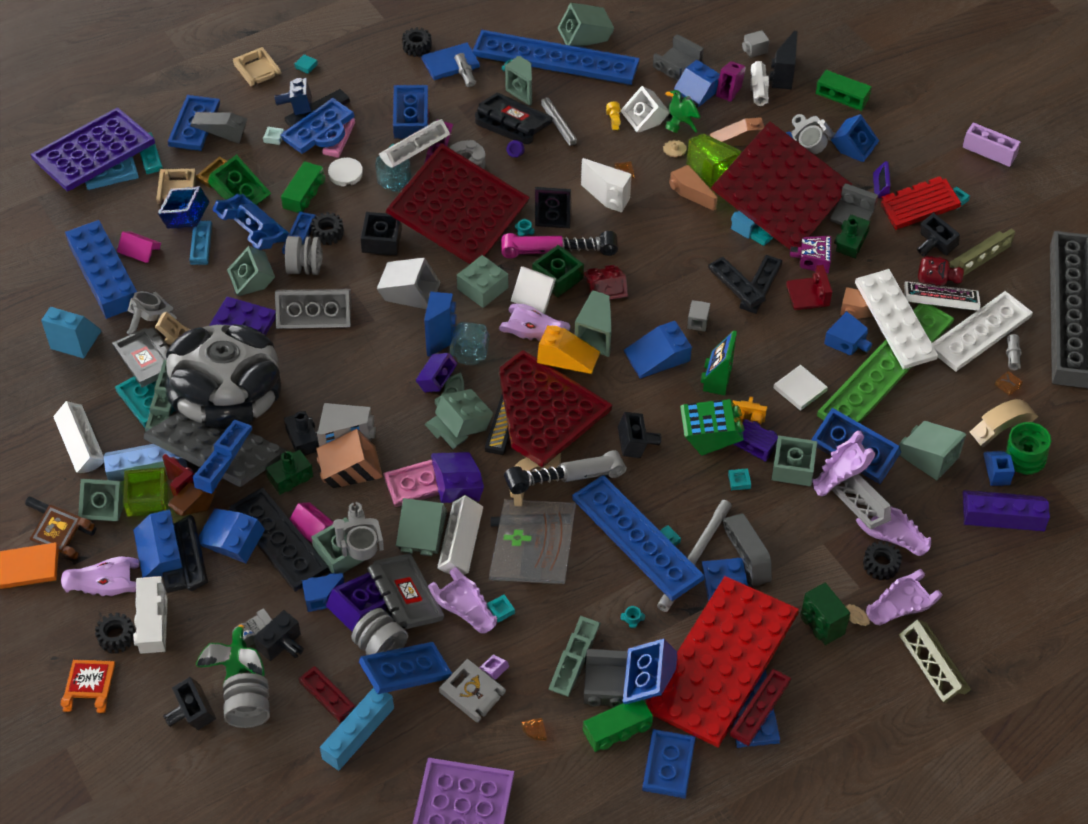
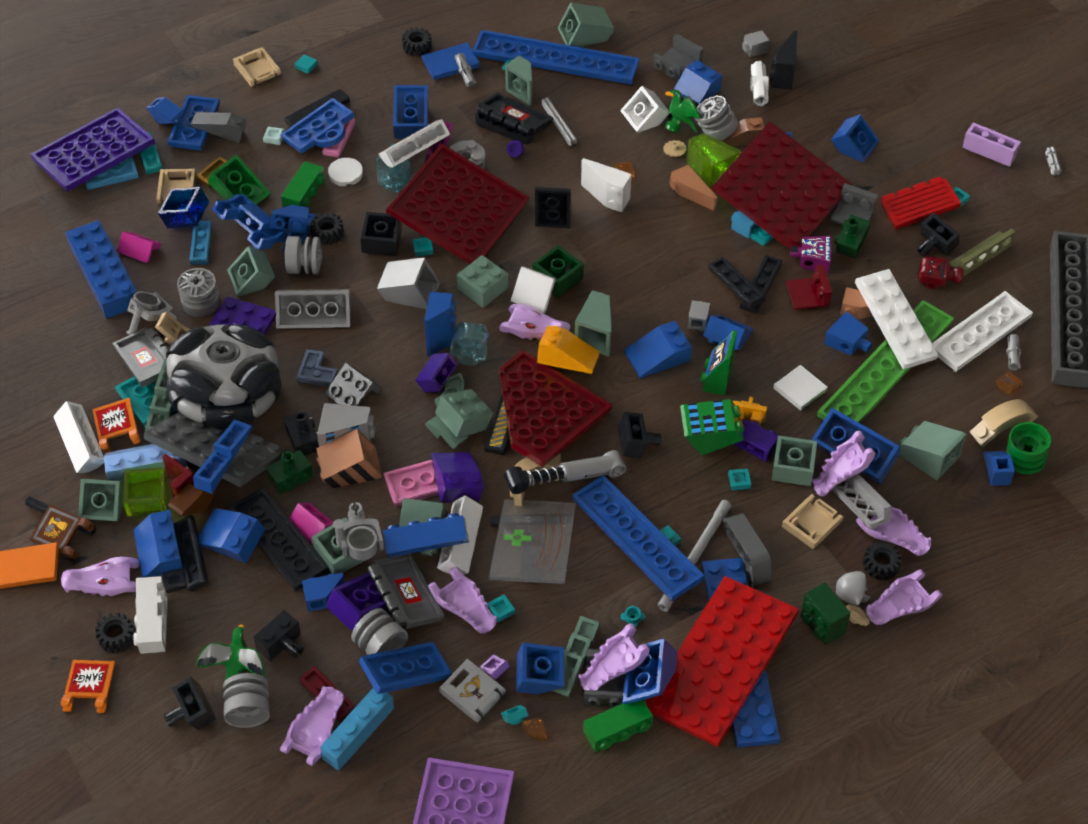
dark azure slope [41,307,101,359] -> none
light grey leg [232,608,272,647] -> none
dark blue brick [274,78,312,115] -> none
piece [501,231,618,259] -> none
teal plate [515,219,535,237] -> none
dark red bracket [584,265,628,300] -> none
yellow piece [606,101,620,130] -> none
blue tile [642,729,696,799] -> none
magenta torso [716,61,746,102] -> none
dark red tile [730,668,791,746] -> none
light grey piece [791,114,835,154] -> none
green brick [816,70,872,111] -> none
dark purple slope [873,161,891,198] -> none
fence [899,619,971,703] -> none
tile [904,281,980,311] -> none
dark purple slope [963,490,1050,531] -> none
none -> flag [92,398,141,454]
none -> blue slope [146,97,185,125]
none -> light grey wheel [177,268,220,317]
none -> blue slope [270,205,309,234]
none -> lavender animal [280,686,344,766]
none -> sand blue tile [296,349,338,387]
none -> bracket [325,362,382,406]
none -> blue brick [383,513,469,558]
none -> teal plate [413,237,433,257]
none -> teal plate [501,705,529,725]
none -> blue slope [516,643,564,694]
none -> lavender animal [578,623,650,691]
none -> light grey wheel [695,96,739,142]
none -> blue slope [703,315,753,350]
none -> tan container [782,494,844,550]
none -> light grey piece [836,571,871,605]
none -> light grey axle [1045,147,1061,176]

